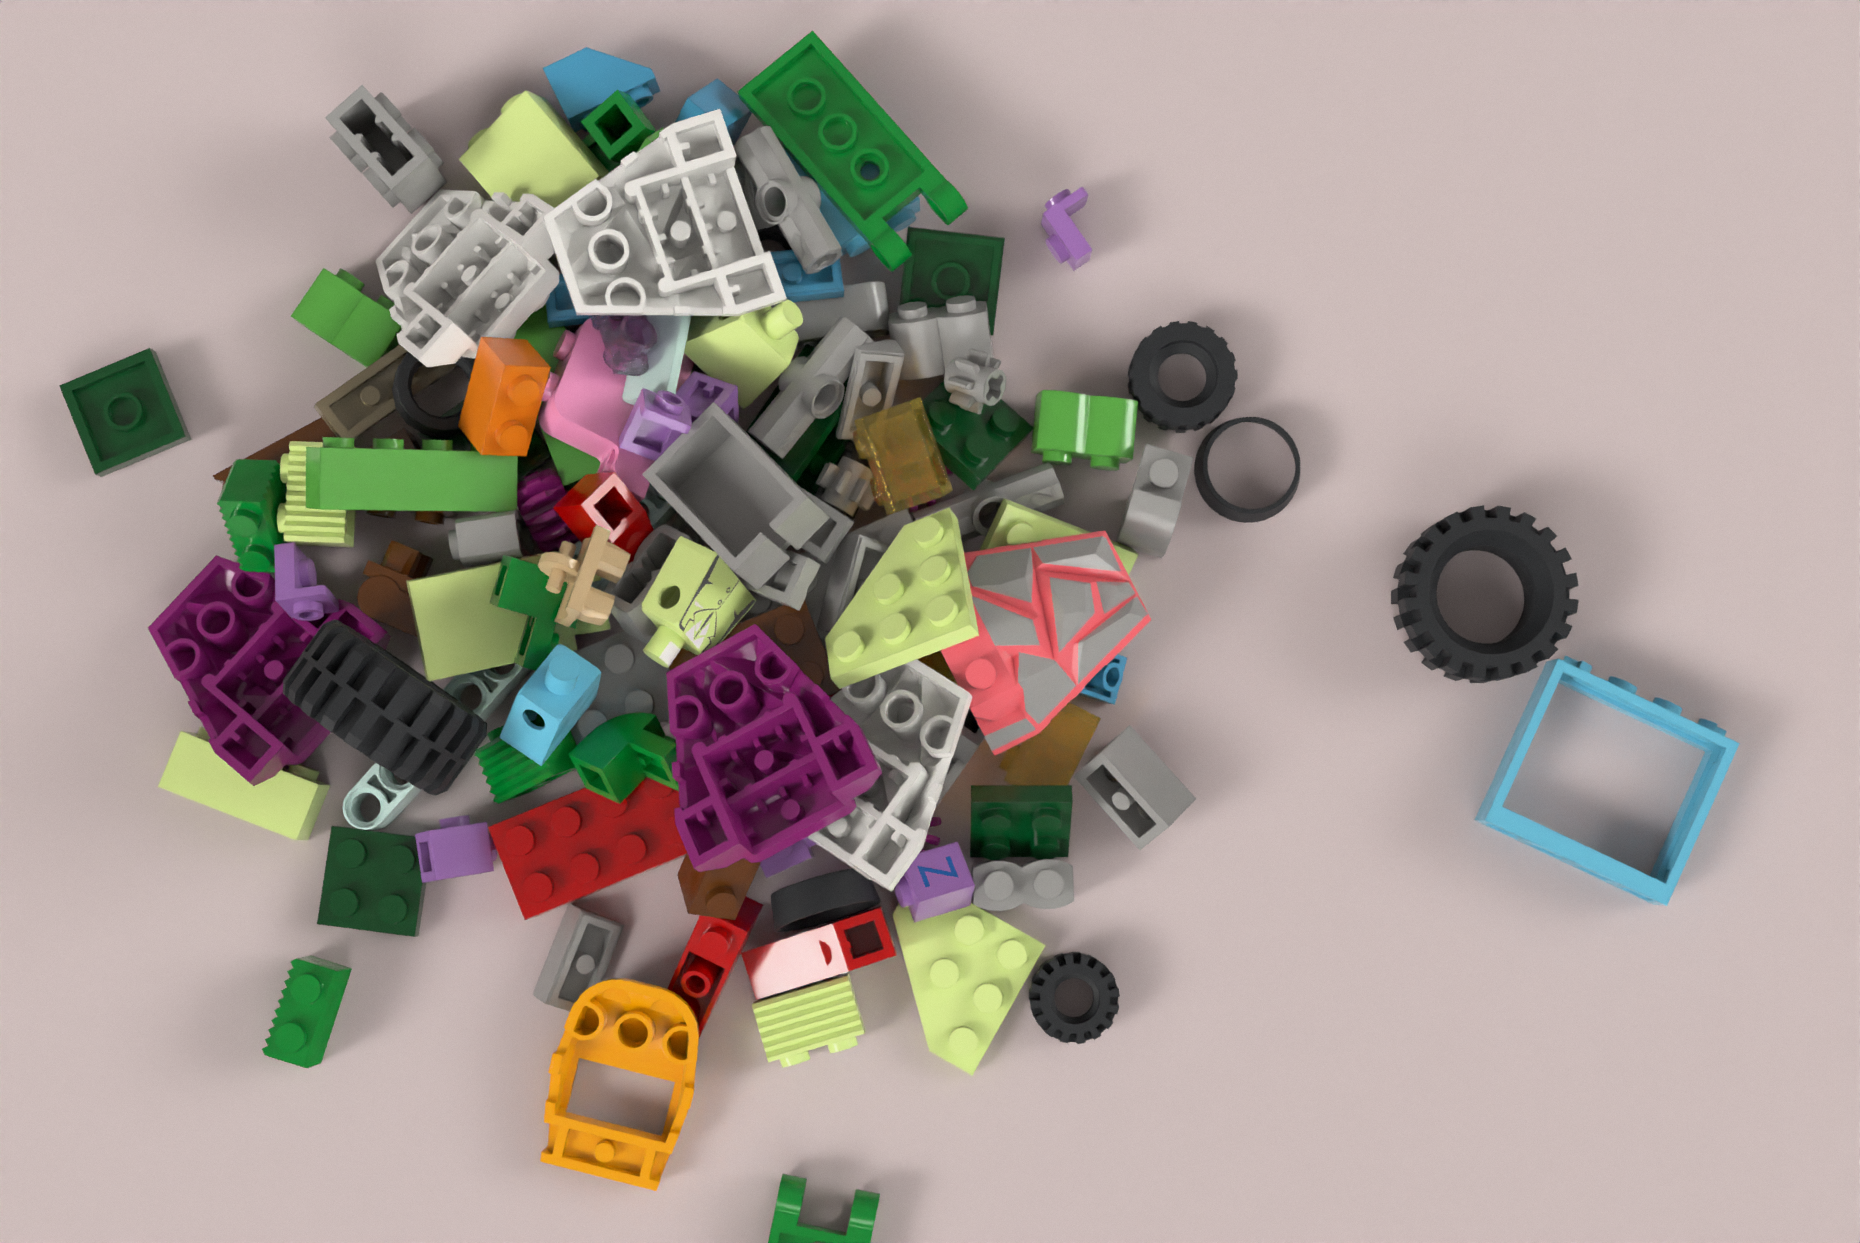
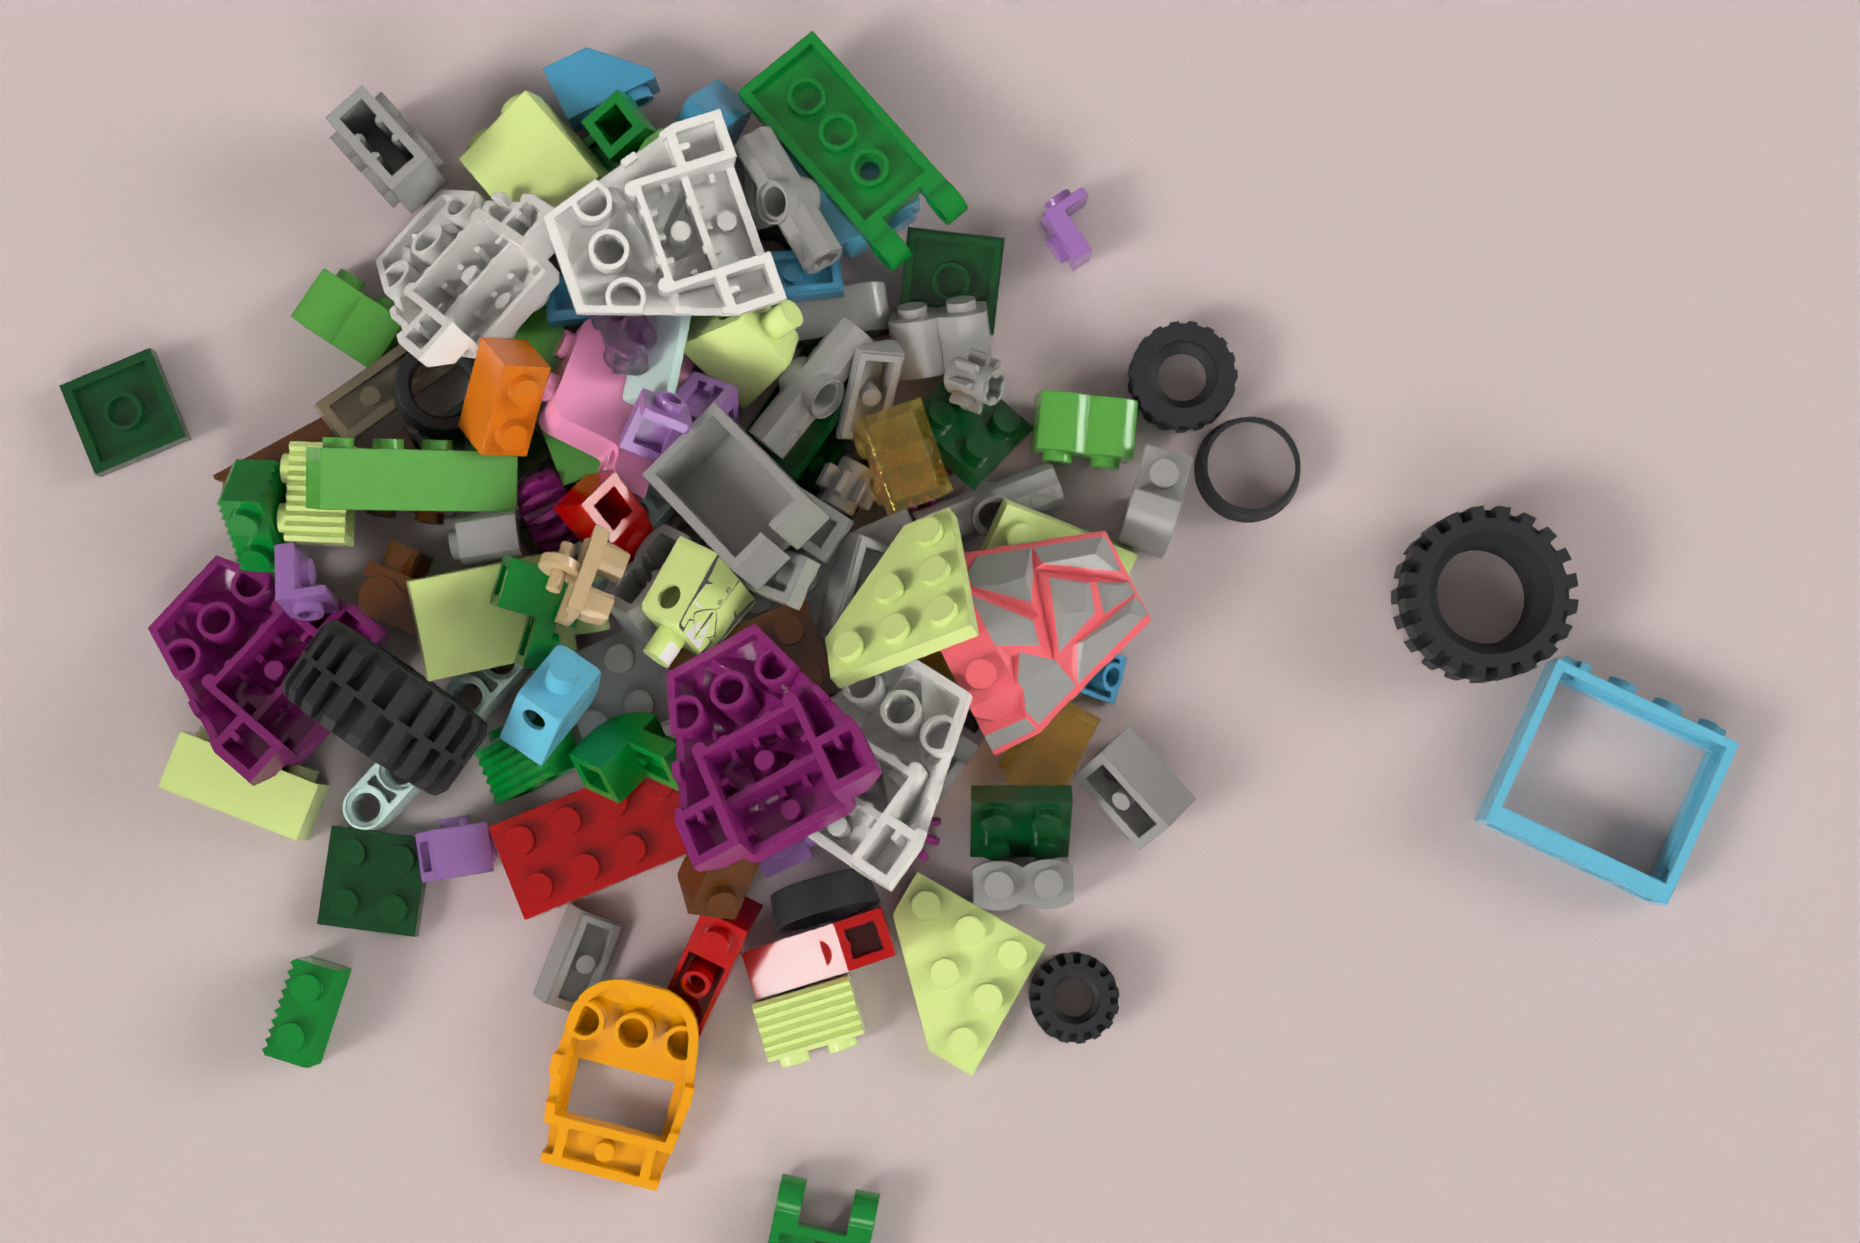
medium lavender brick [894,841,975,923] -> none

